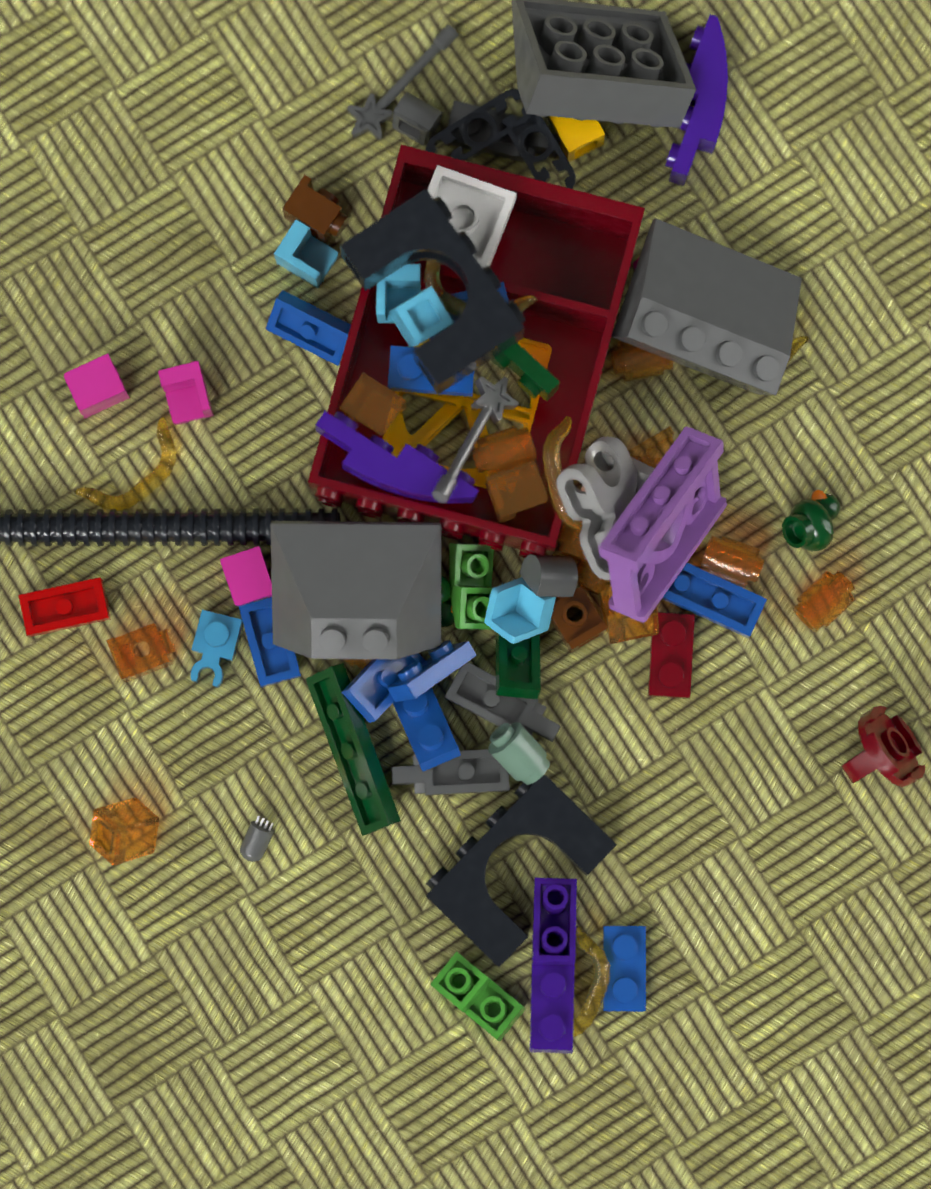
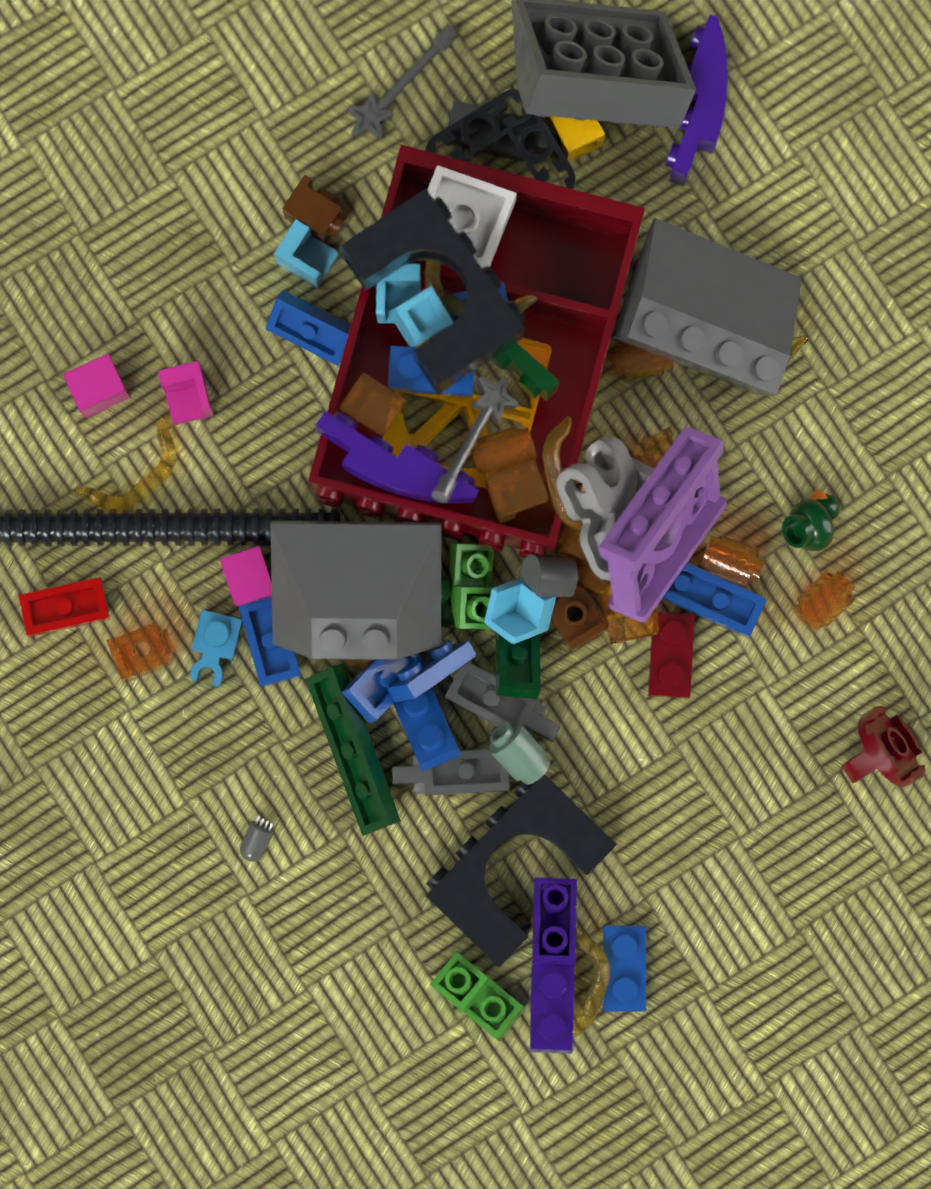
clear orange panel [89,798,160,866] -> none
dark grey brick [392,92,444,146] -> none

